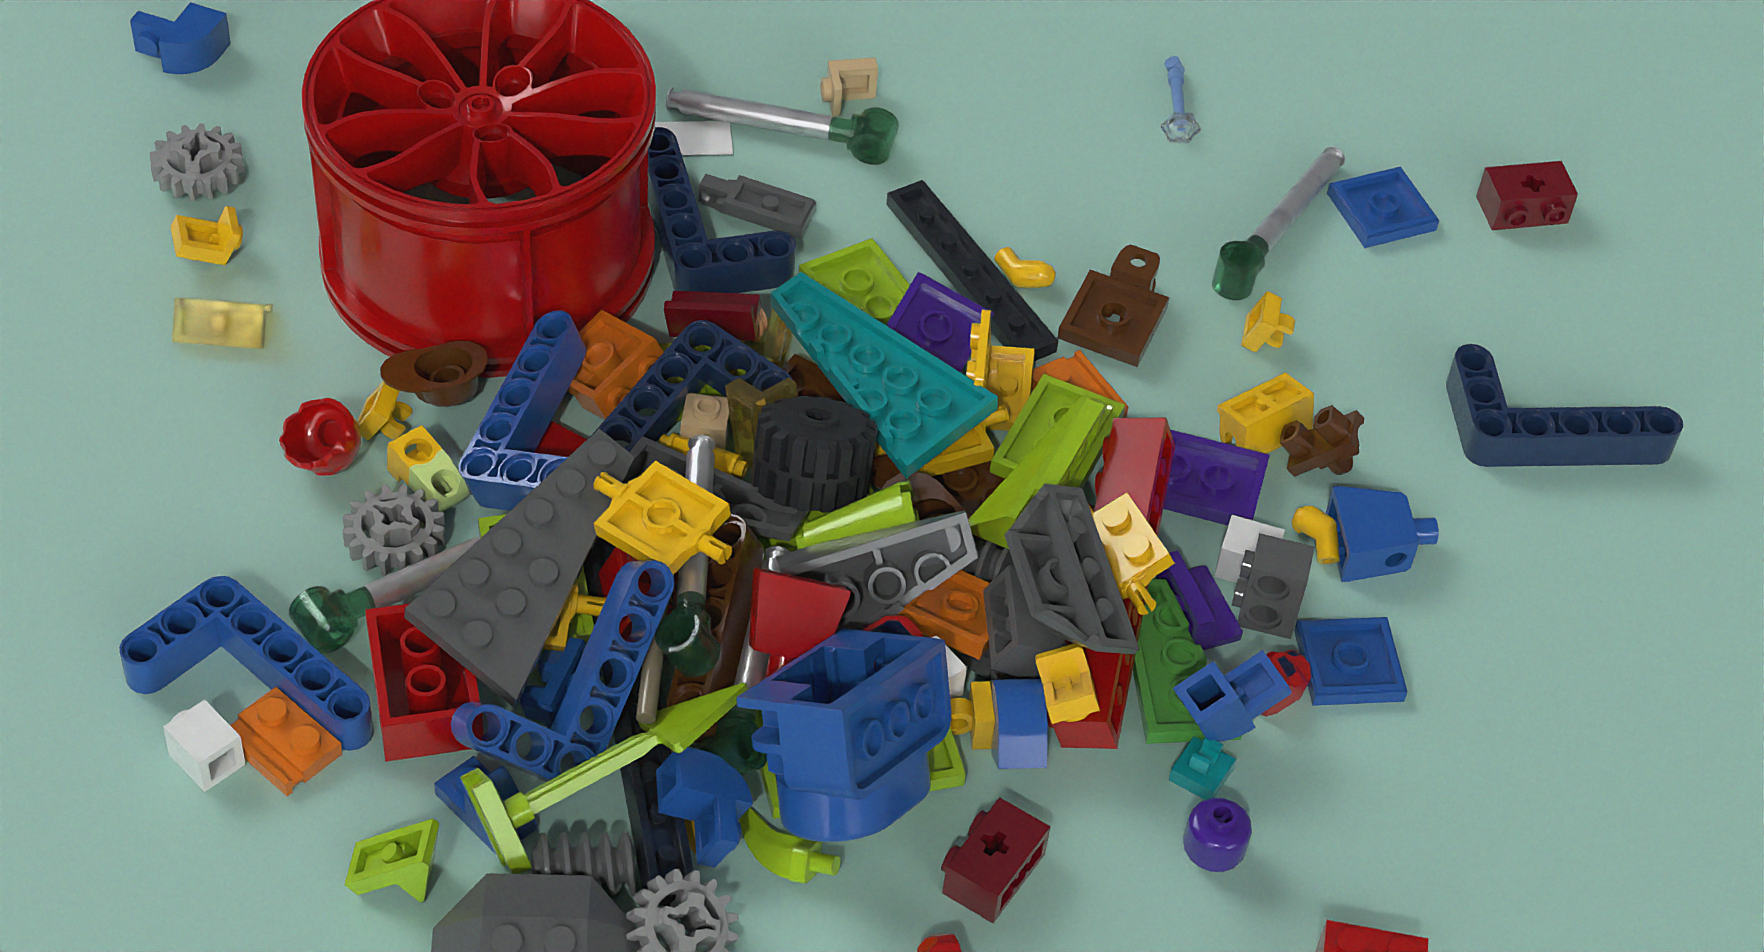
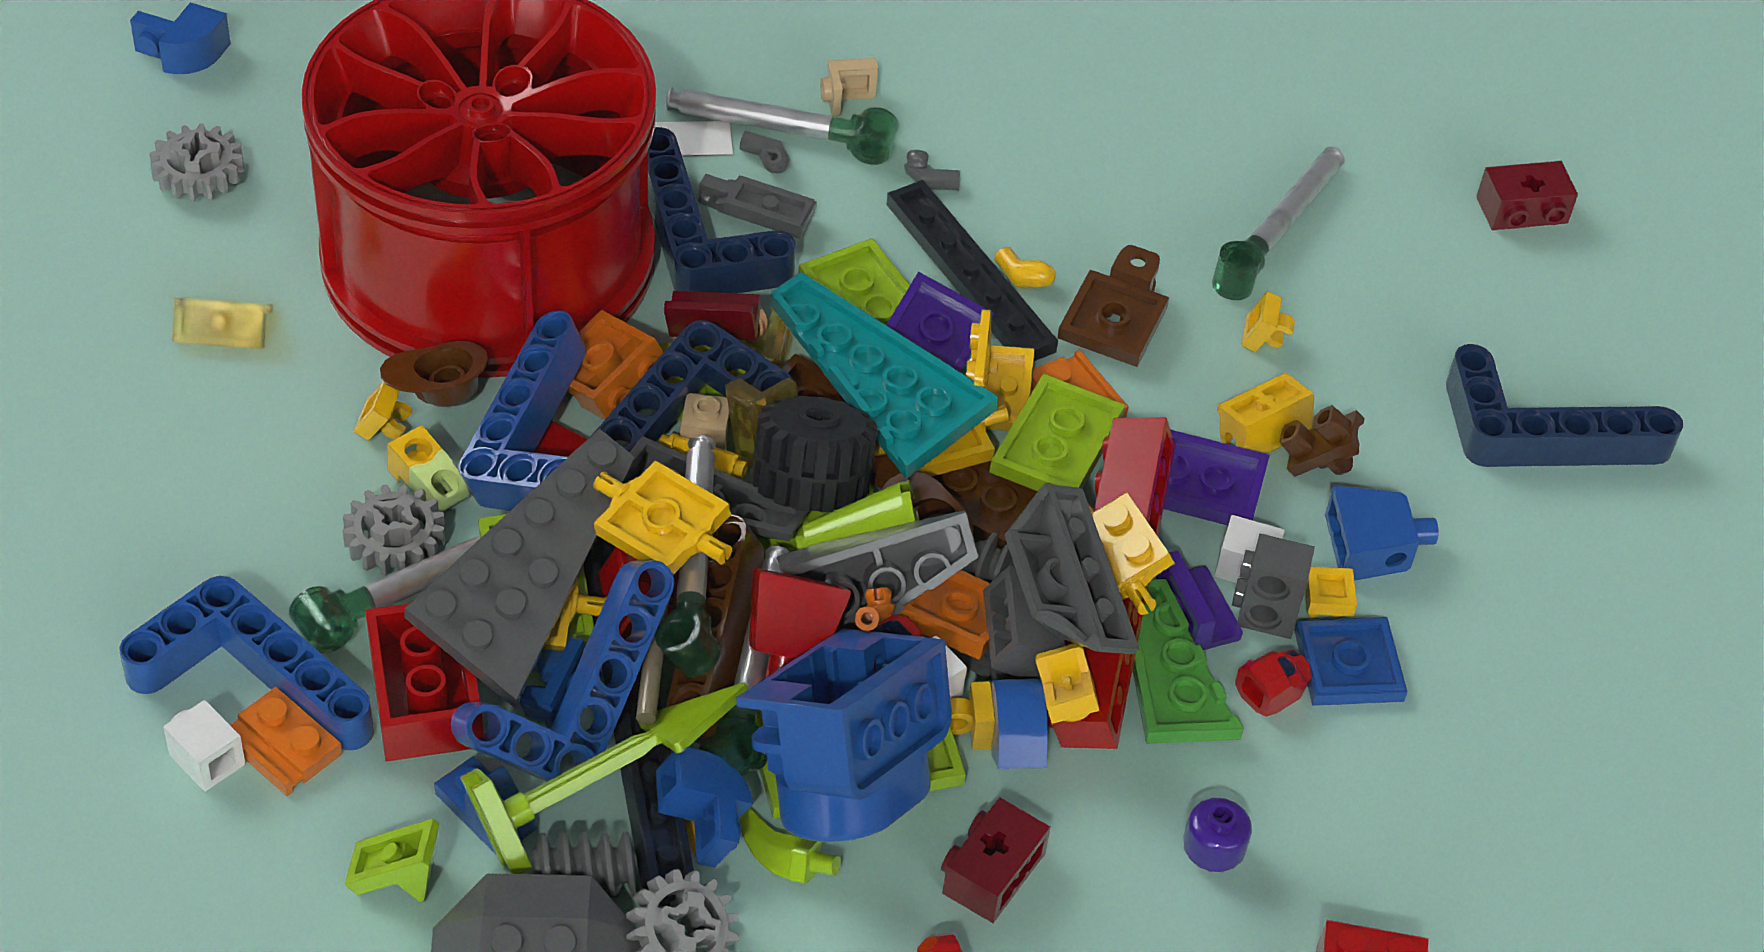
yellow bracket [170,206,243,265] -> none
red hair [279,398,362,476] -> none
lime wedge [968,396,1113,549] -> none
piece [1161,56,1201,144] -> none
teal tile [1169,737,1236,800] -> none
blue brick [1173,650,1292,742] -> none
yellow arm [1291,506,1340,564] -> none
blue tile [1327,166,1439,248] -> none
none -> dark grey arm [740,131,789,174]
none -> orange arm [854,587,895,631]
none -> dark grey arm [904,150,960,190]
none -> yellow tile [1305,566,1357,619]

